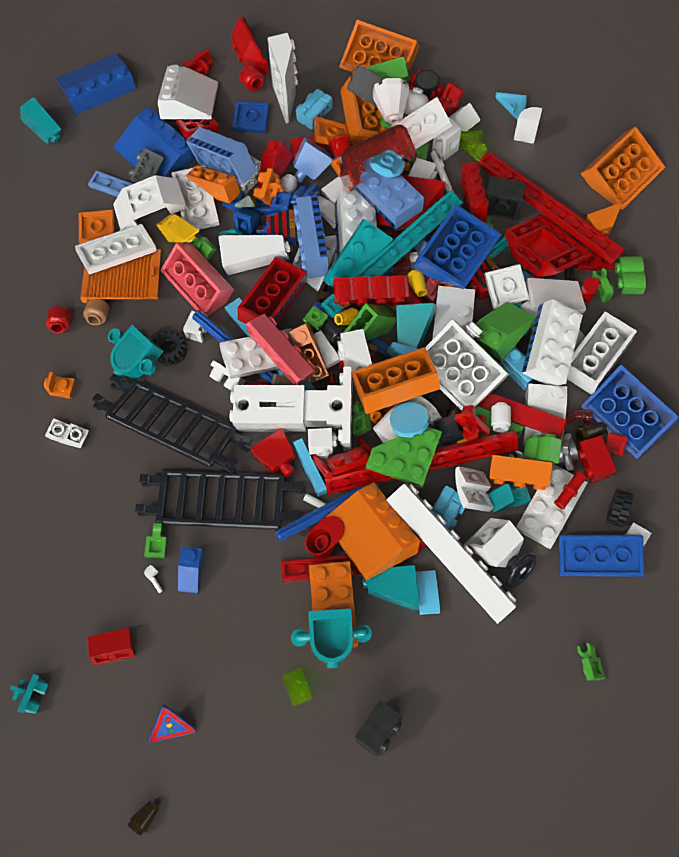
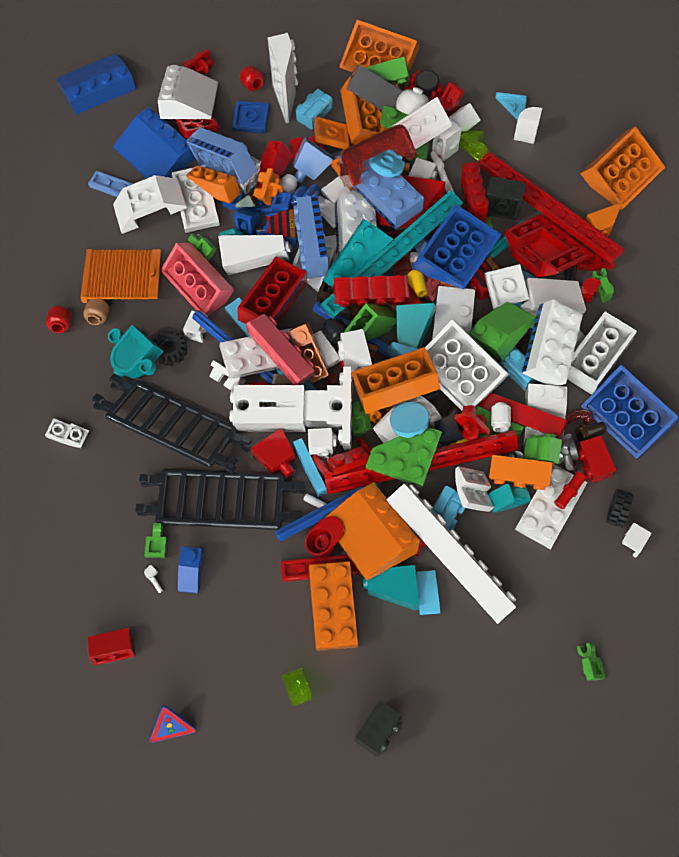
teal hips [10,674,48,714] -> none
teal slope [20,97,61,144] -> none
orange bracket [44,372,76,398] -> none
white plate [75,224,156,275] -> none
orange tile [79,209,115,244] -> none
dark brown cone [127,801,159,837] -> none
dark grey bracket [129,148,164,183] -> none
yellow slope [157,214,199,243] -> none
red wedge [230,16,269,75] -> none
teal piece [291,609,372,668] -> none
bright green bracket [303,306,328,330] -> none
red brick [327,133,352,157] -> none
yellow cone [334,308,359,326] -> none
white cone [373,78,409,125] -> none
white piece [464,518,537,587] -> none
white plate [465,321,483,339] -> none
blue tile [559,535,644,577] -> none
red tile [605,432,628,456] -> none
bright green brick [615,256,646,294] -> none

